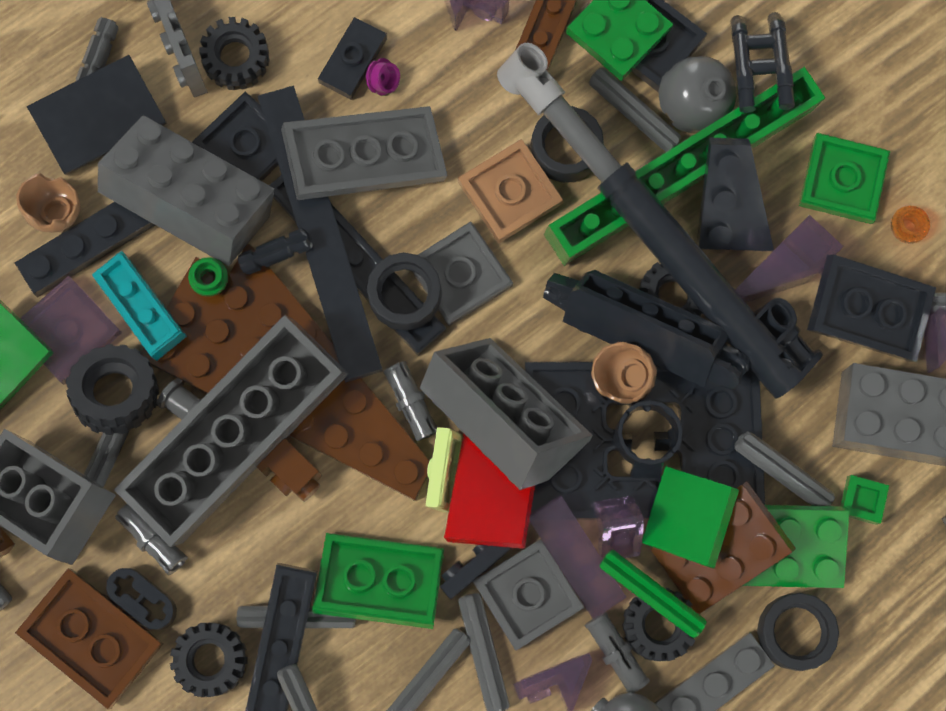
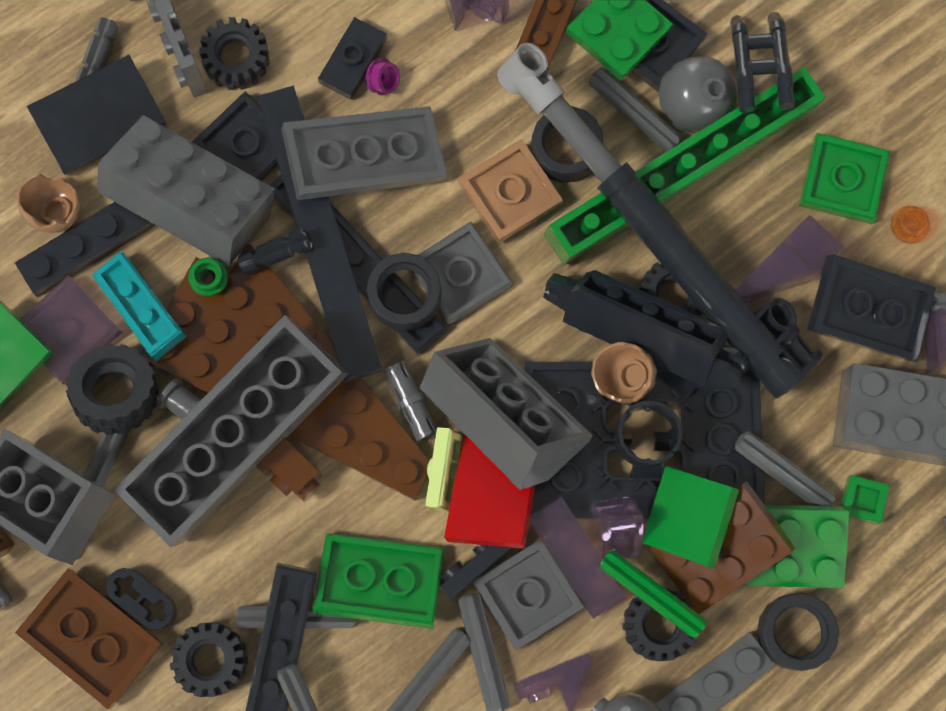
dark grey pin [115,504,188,575] -> none
dark grey pin [584,612,650,693] -> none
black wing [697,138,774,251] -> none

